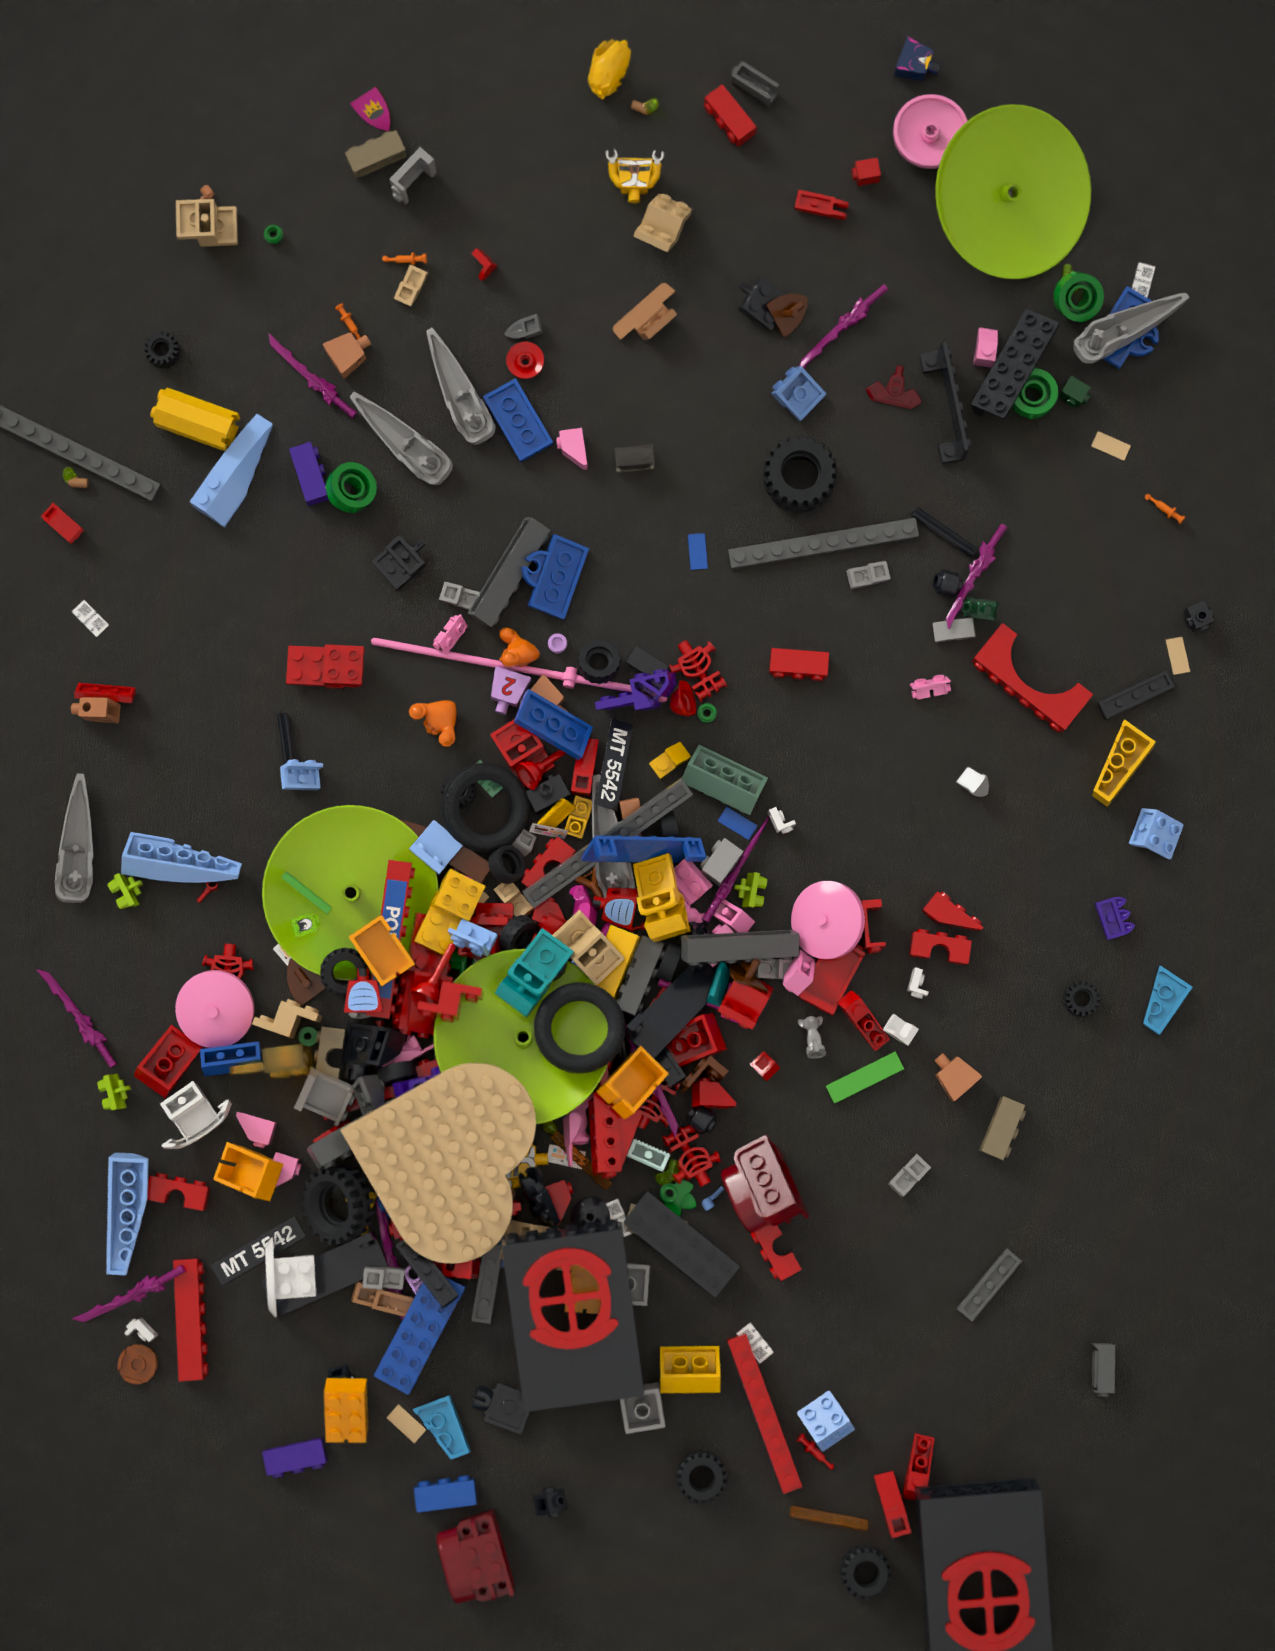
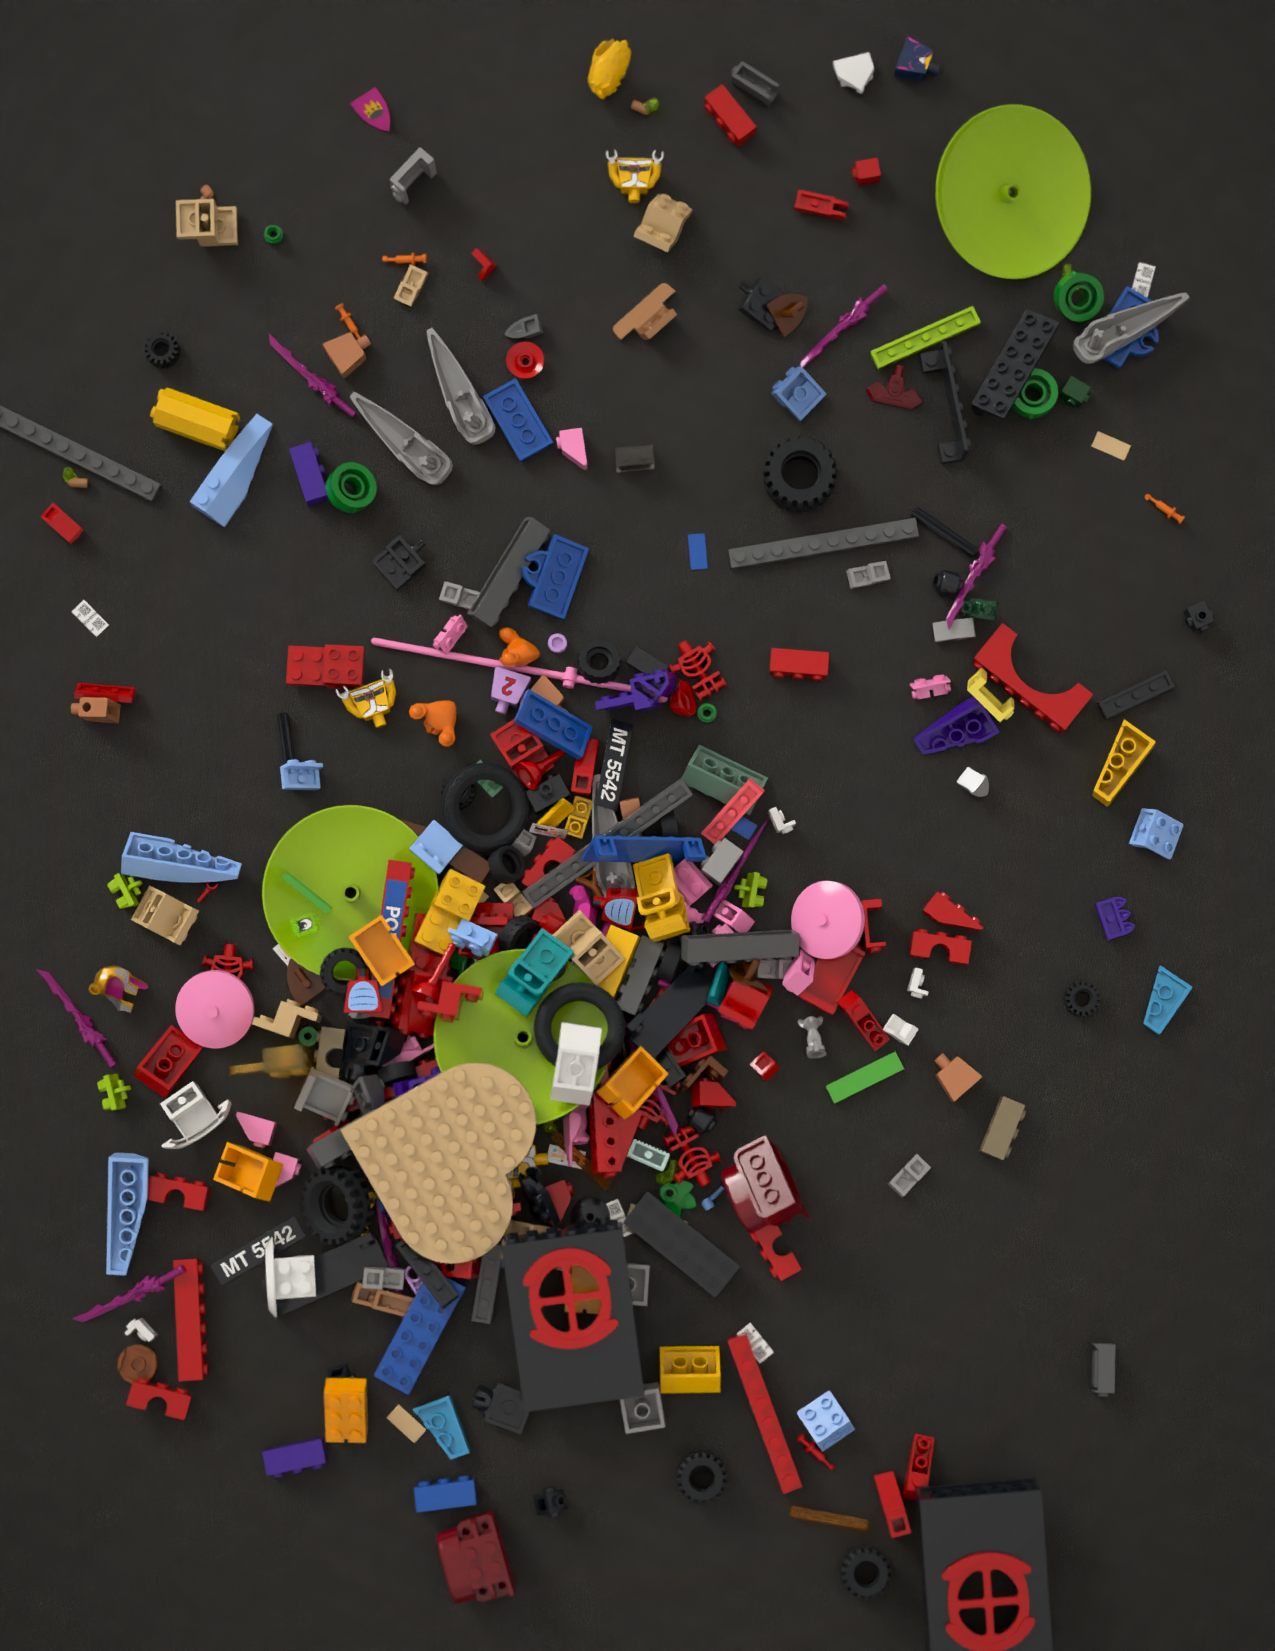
light grey piece [55,773,93,903] -> none
blue brick [200,1042,263,1076] -> none
dark tan brick [345,130,407,179] -> none
yellow slope [649,742,691,779] -> none
bright pink dish [893,94,967,169] -> none
dark grey tile [956,1248,1022,1322] -> none
bright pink slope [973,328,998,368] -> none
tan sticker [1166,637,1190,675] -> none
none -> pearl gold piece [89,966,148,1013]
none -> red arch [126,1377,191,1420]
none -> tan bracket [131,885,199,945]
none -> torso [336,669,396,728]
none -> white slope [550,1022,602,1105]
none -> coral plate [701,778,765,845]
none -> white slope [833,52,874,94]
none -> lime plate [870,306,981,370]
none -> dark purple wedge [913,696,1000,755]
none -> light yellow panel [967,668,1014,722]

